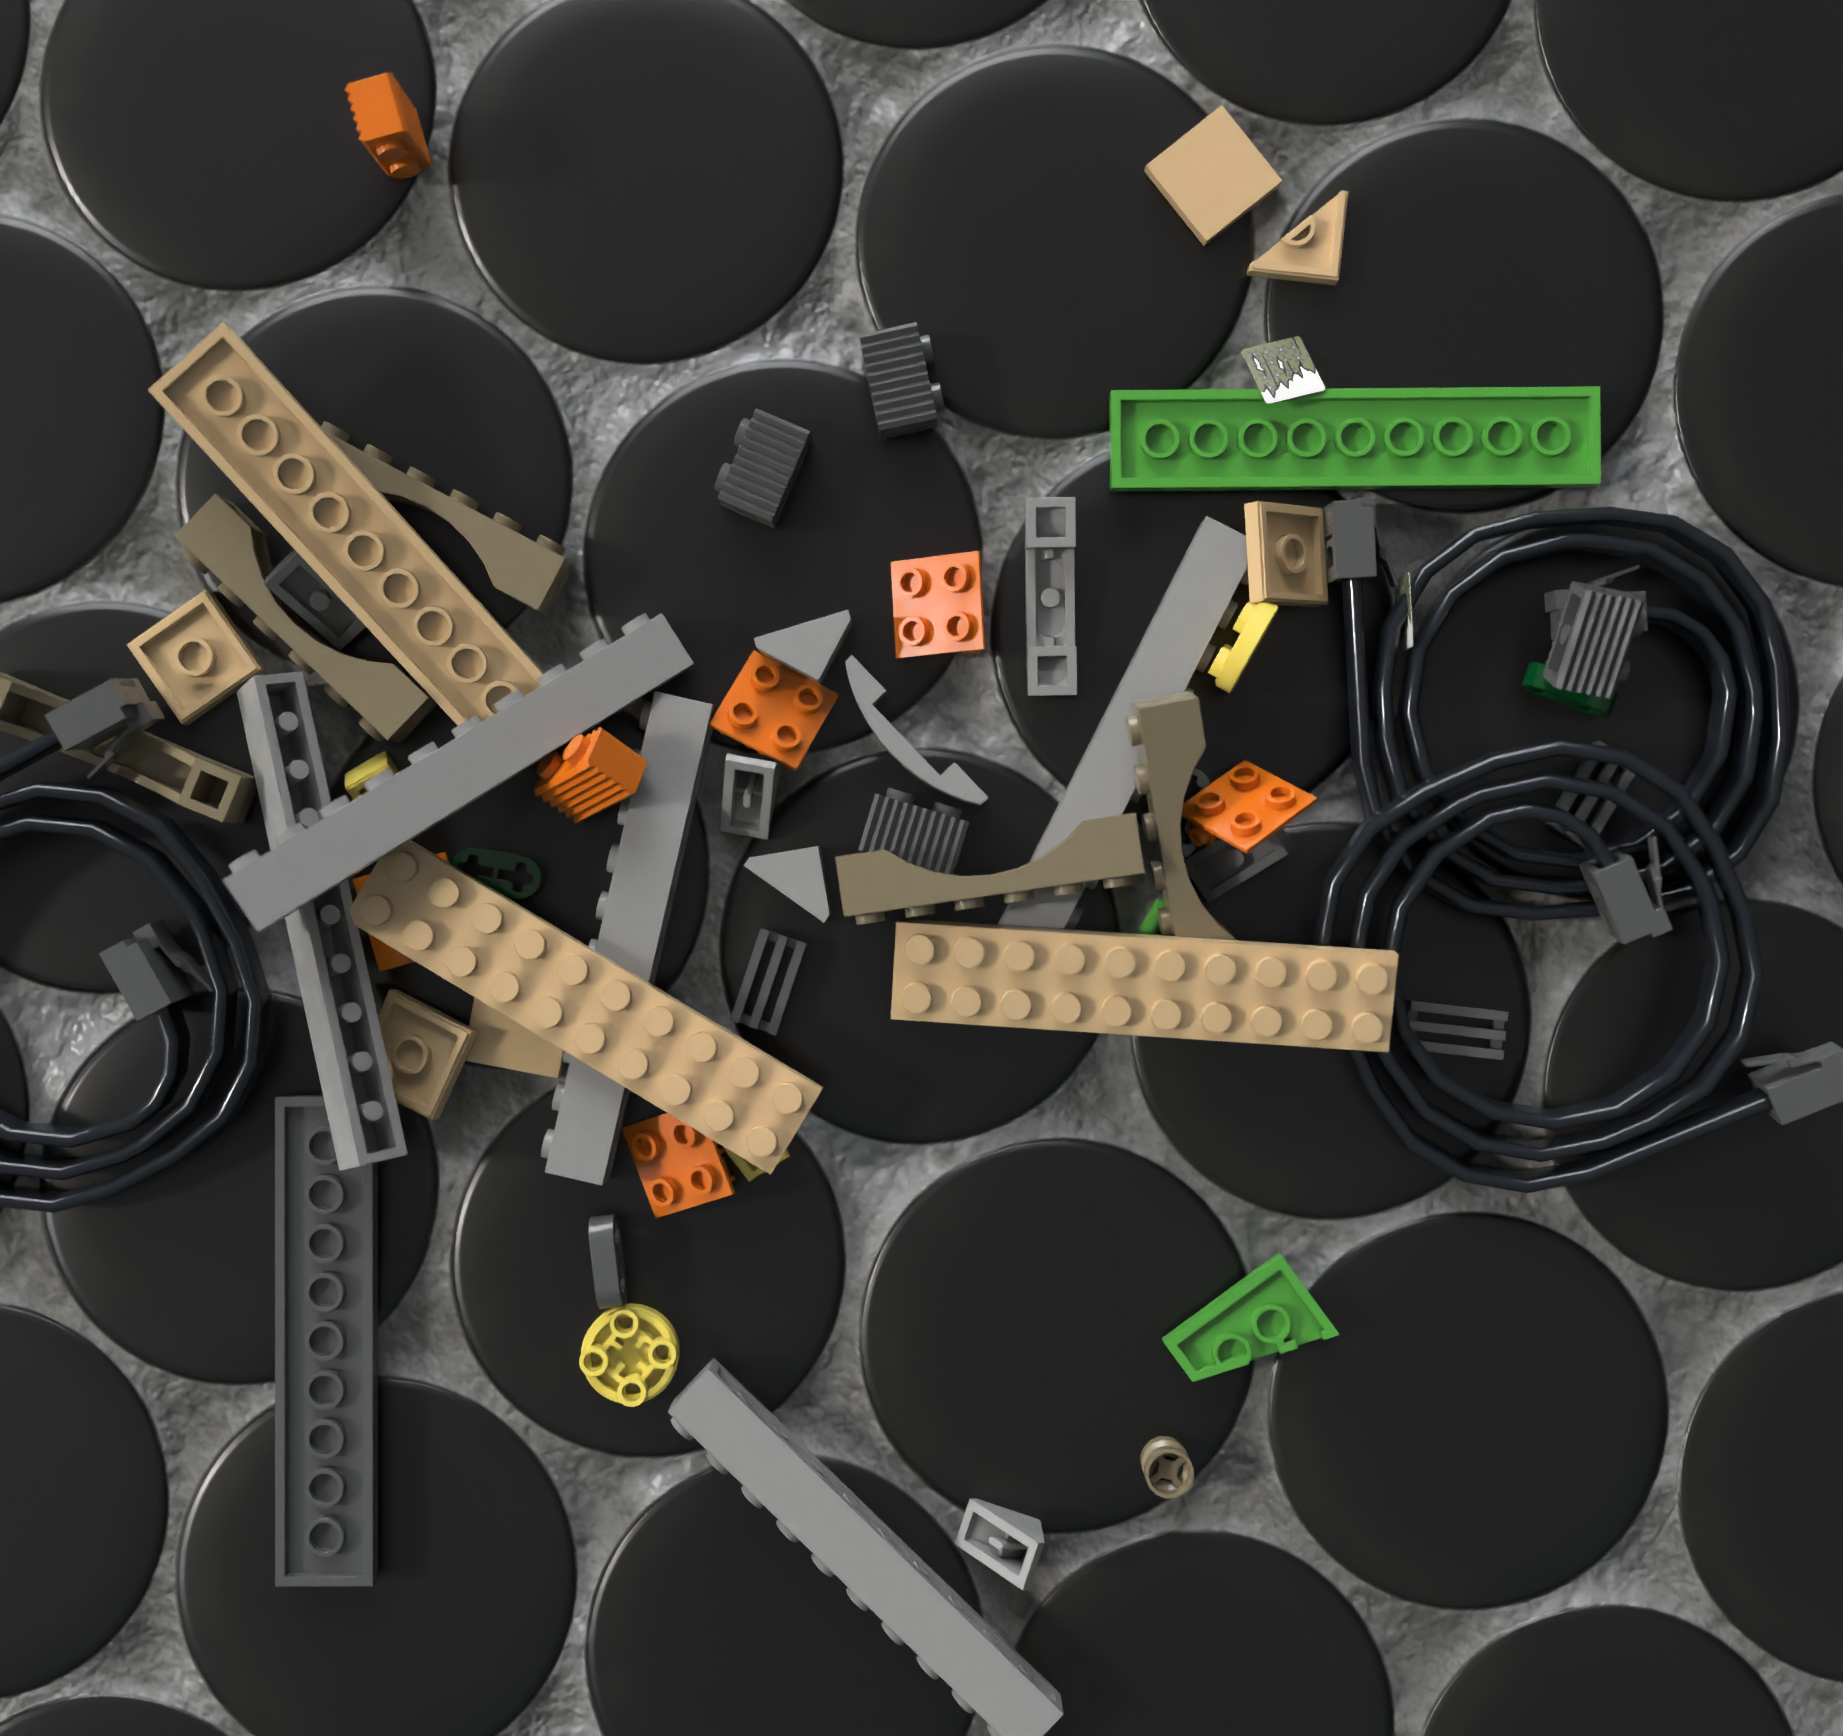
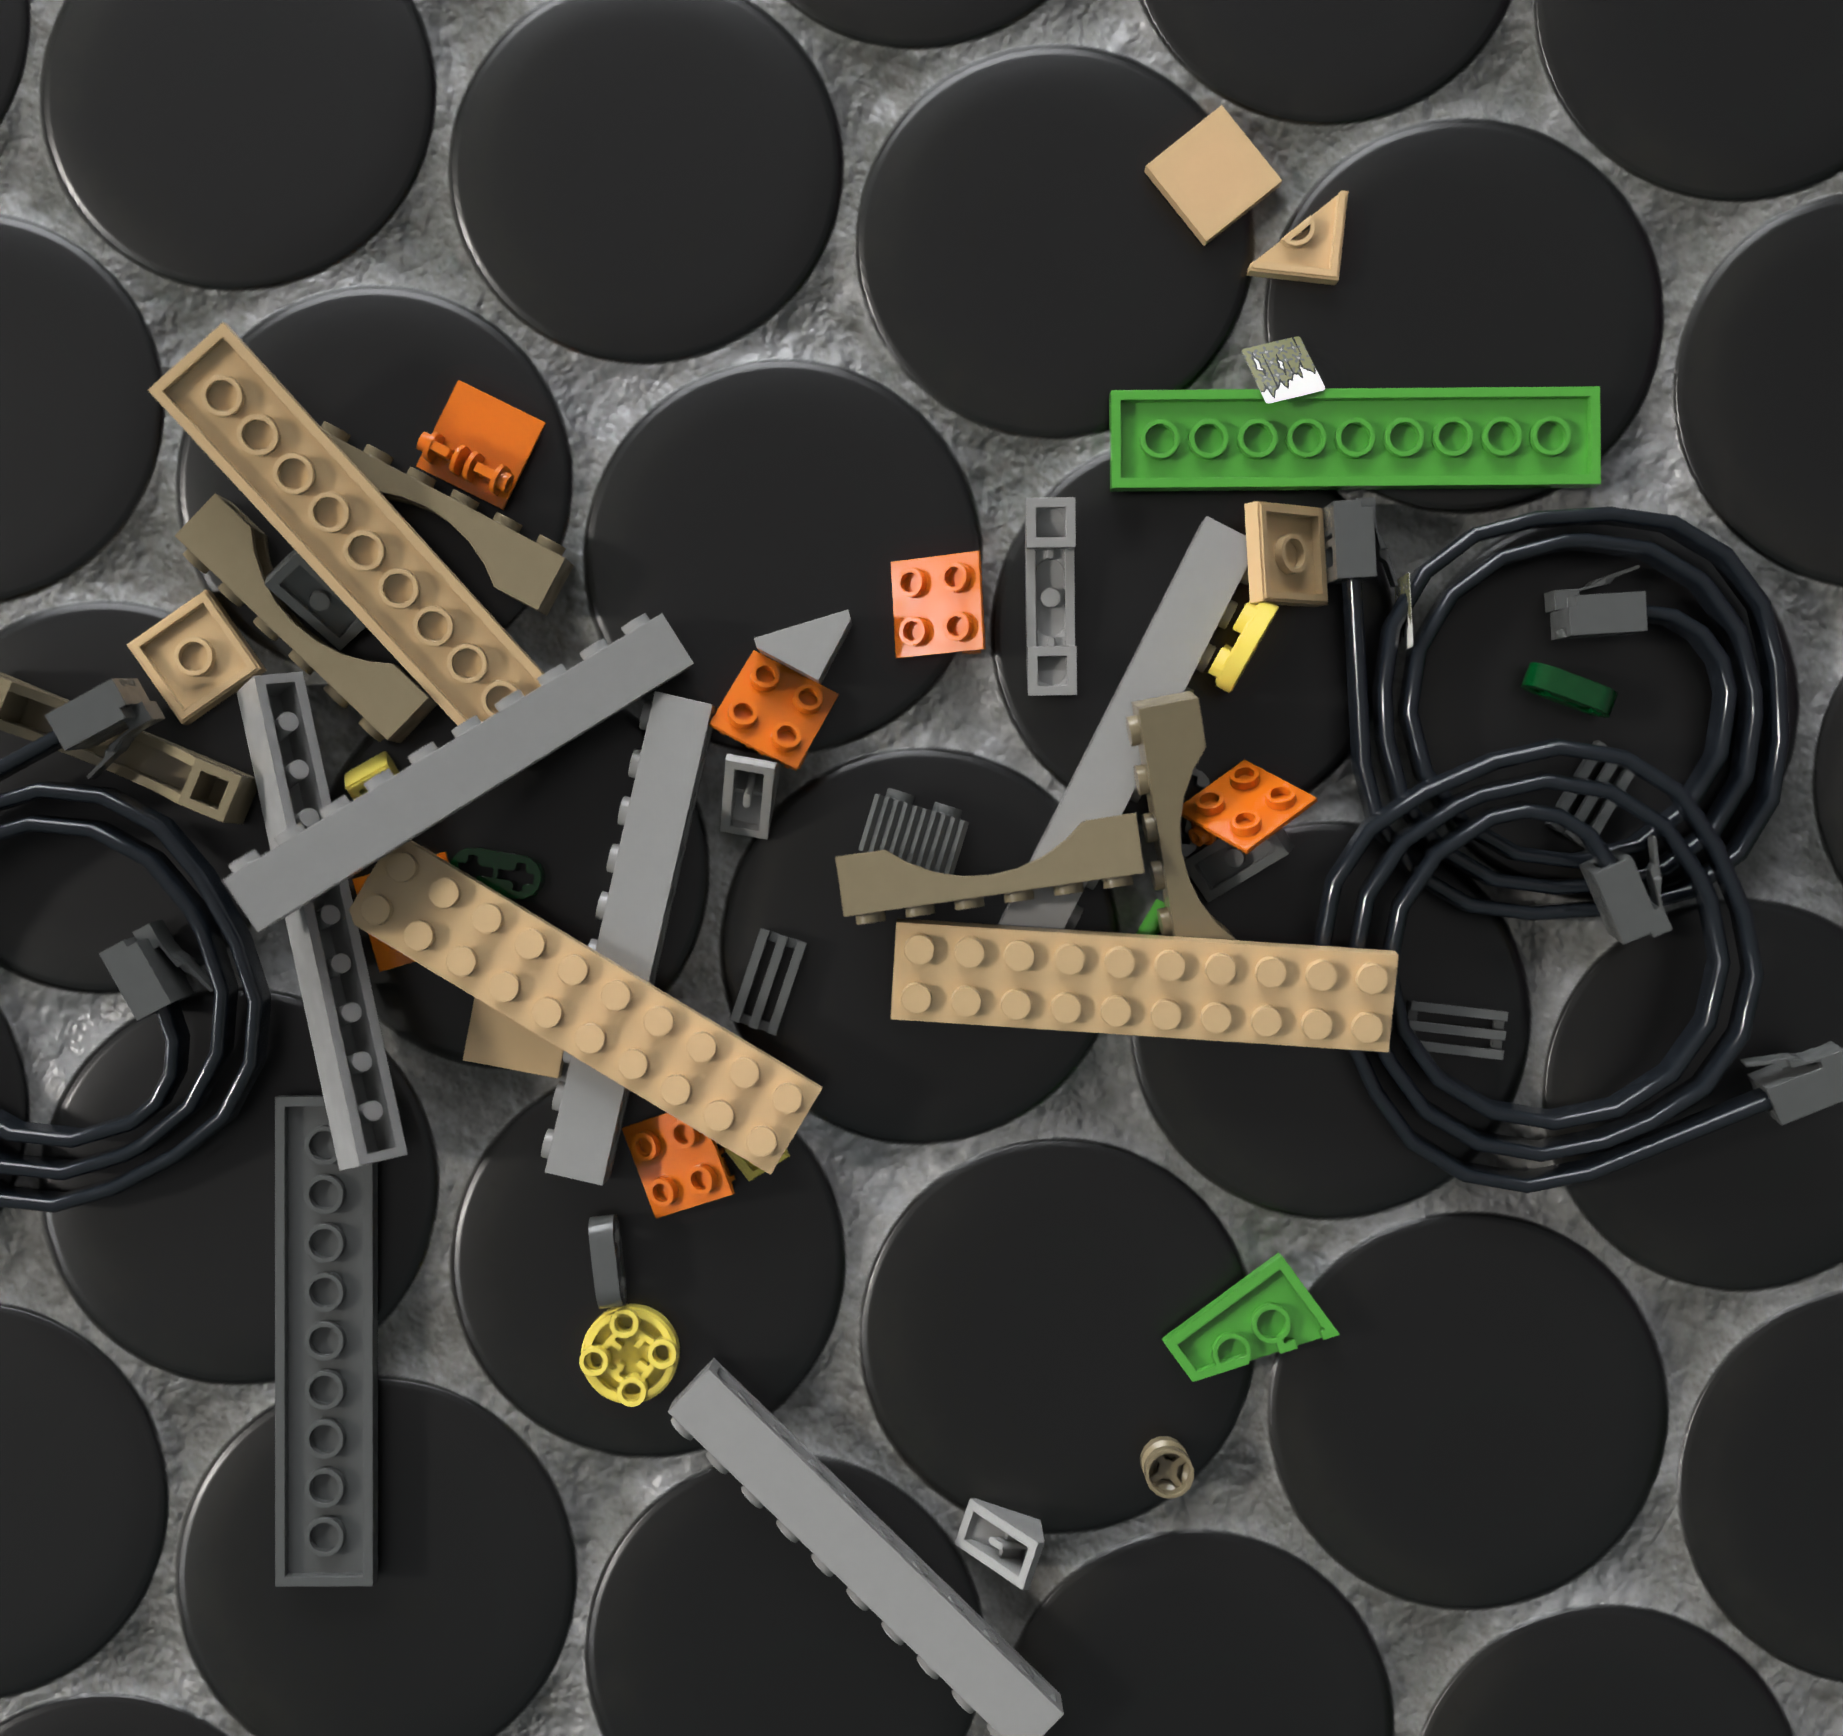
orange brick [345,73,432,179] -> none
tan tile [378,989,479,1120] -> none
orange brick [534,727,648,823] -> none
dark grey brick [714,408,813,528] -> none
light grey slope [744,846,832,923] -> none
light grey slope [845,655,989,806] -> none
dark grey brick [859,322,945,439] -> none
dark grey brick [1543,581,1646,699] -> none
none -> orange hinge [416,380,546,510]

